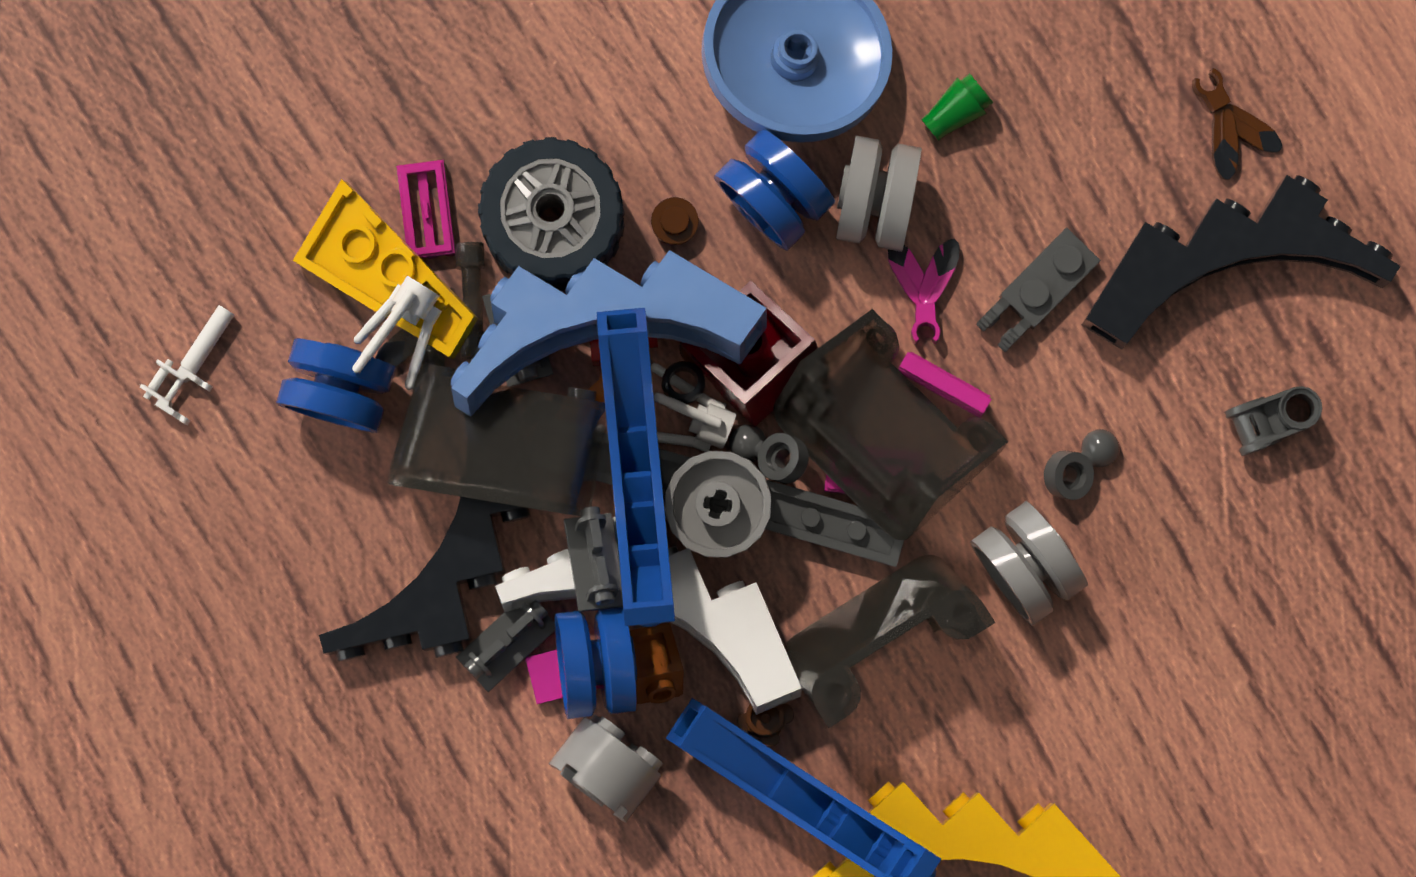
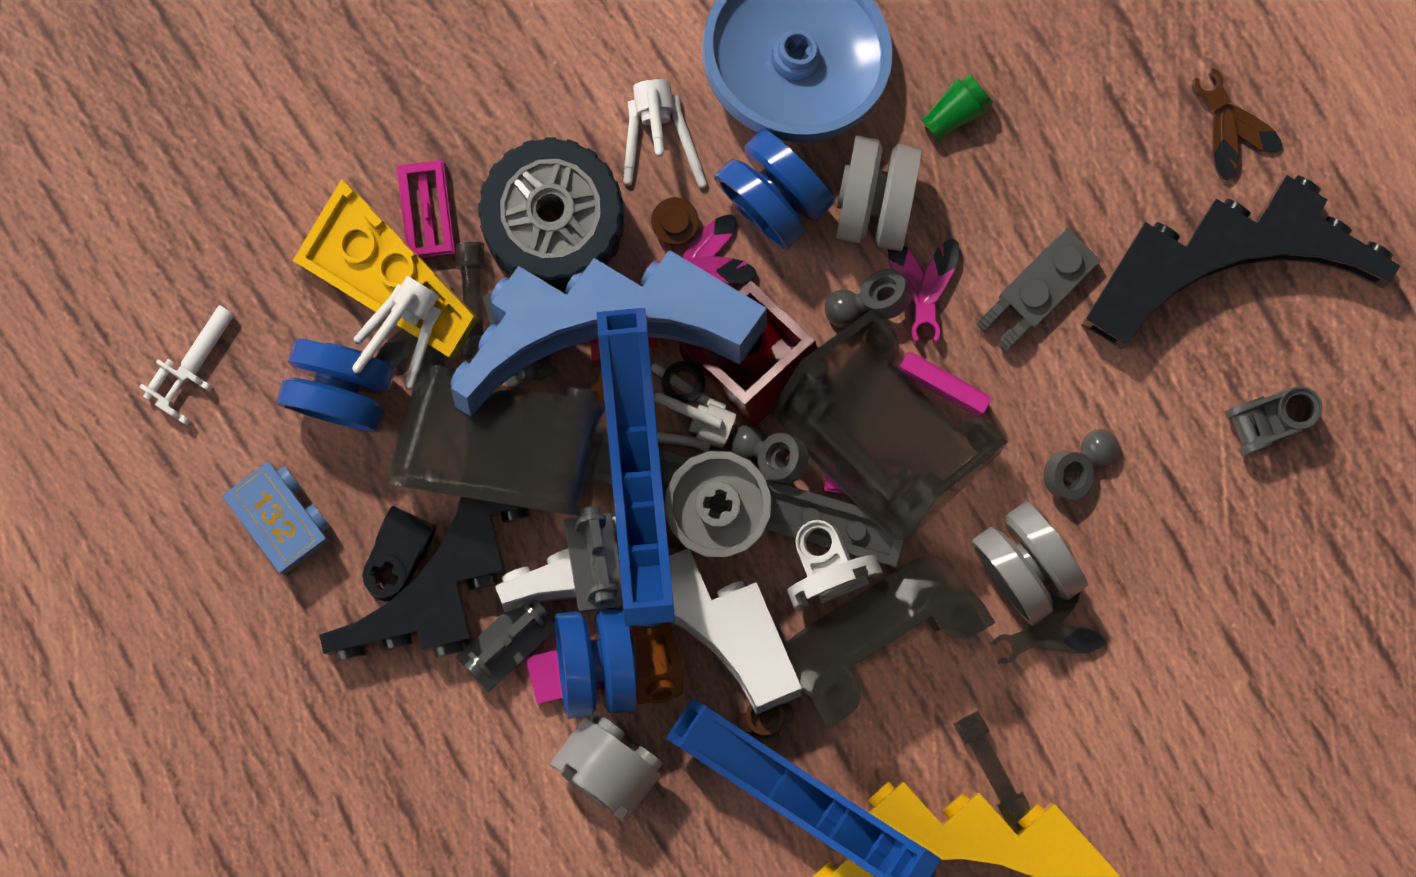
none -> medium blue brick [222,461,331,576]
none -> black piece [362,505,437,602]
none -> white plant [623,79,707,189]
none -> piece [644,214,757,285]
none -> white tile [787,520,883,610]
none -> dark grey plate [825,269,911,328]
none -> clear smoke bar [953,711,1031,826]
none -> clear smoke piece [990,592,1104,664]

